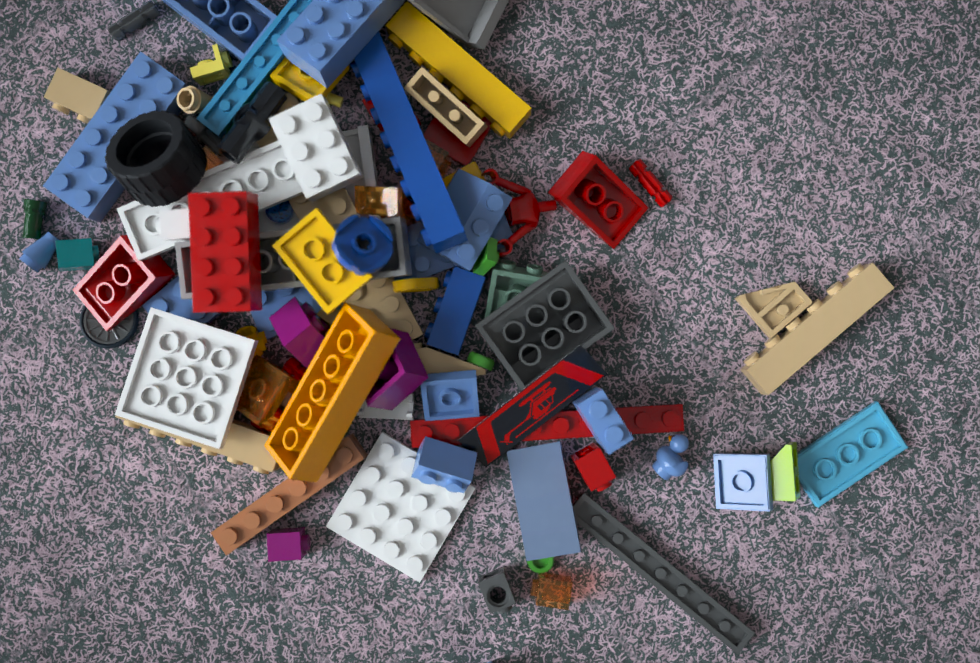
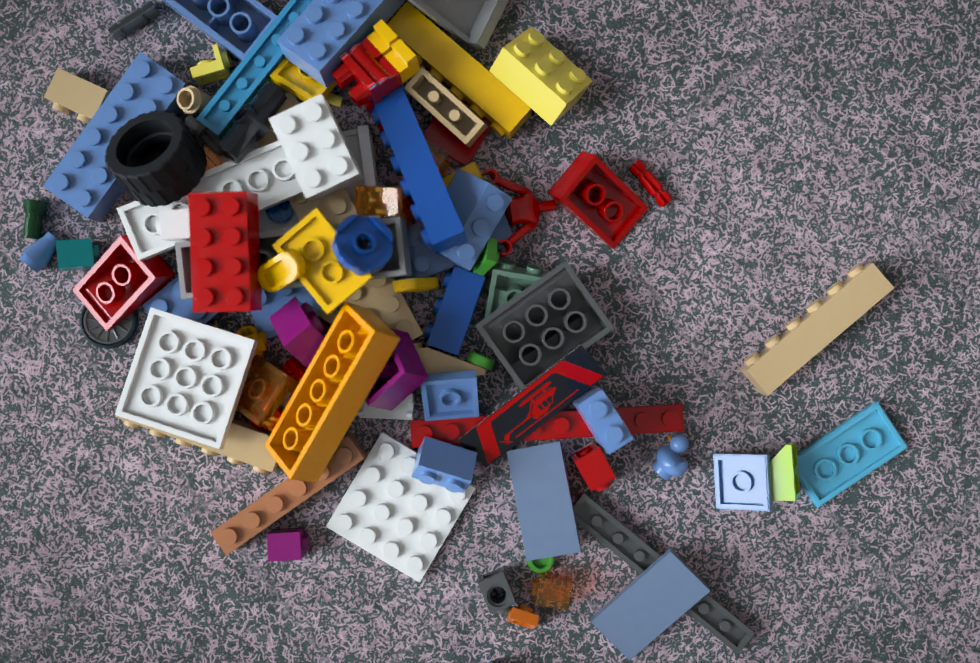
tan wing [734,282,813,338] -> none
none -> yellow tile [257,249,306,292]
none -> red hips [331,19,420,107]
none -> light yellow brick [489,26,593,126]
none -> orange plate [507,605,539,629]
none -> sand blue tile [591,548,711,660]

